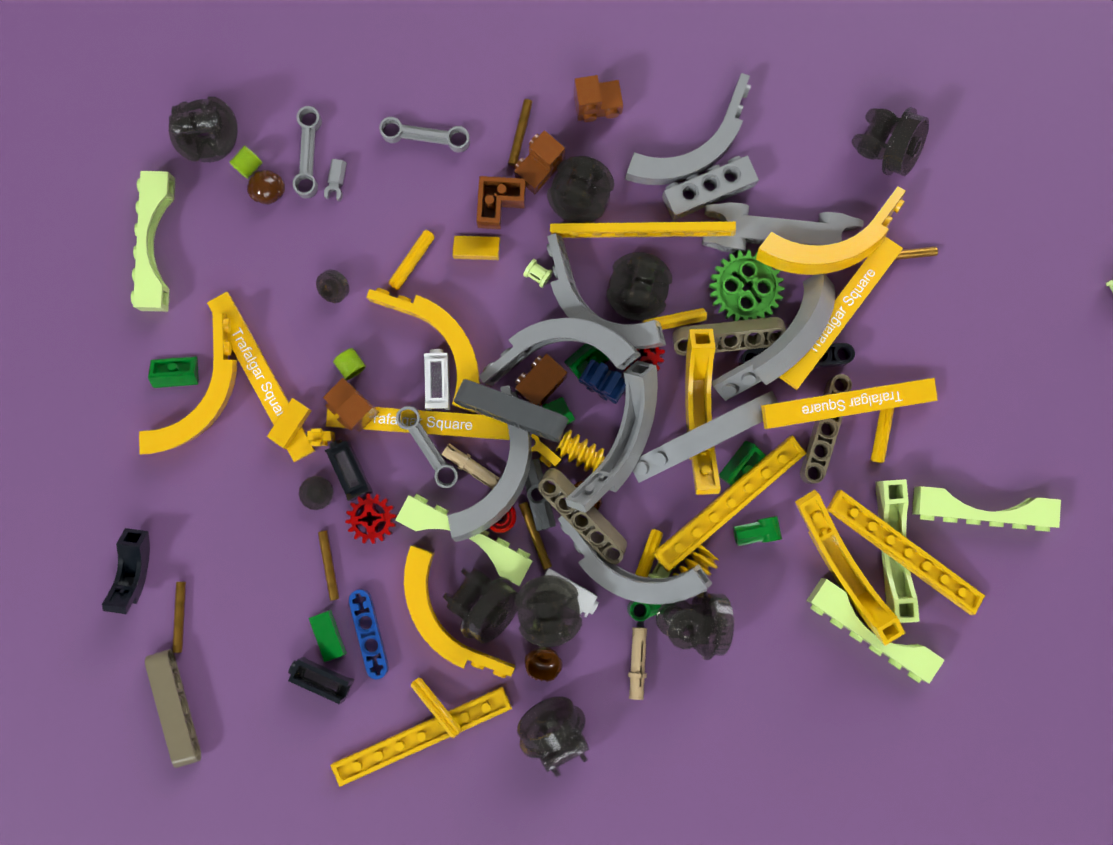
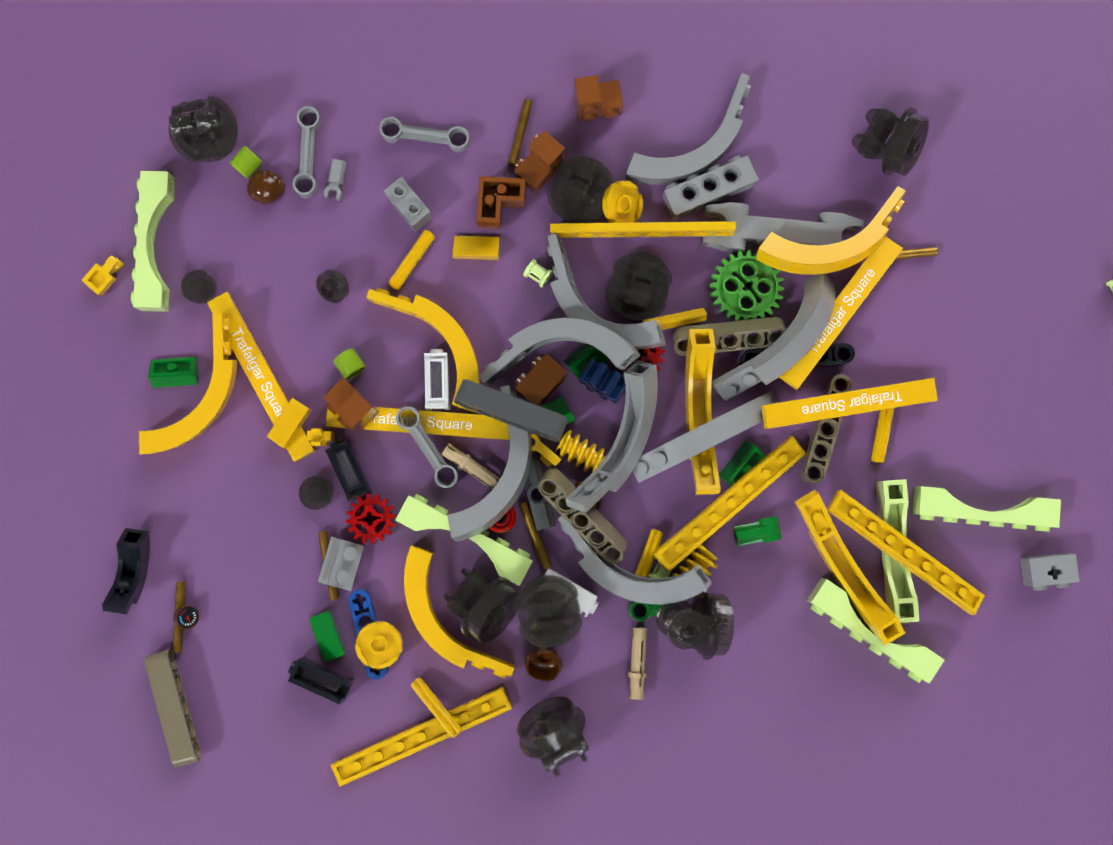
none -> yellow plate [81,255,124,296]
none -> black tile [173,605,199,629]
none -> clear smoke plate [181,270,217,304]
none -> light grey plate [317,537,364,591]
none -> yellow tile [355,621,403,669]
none -> light grey brick [384,177,433,233]
none -> yellow tile [602,181,643,223]
none -> light grey brick [1020,553,1080,591]

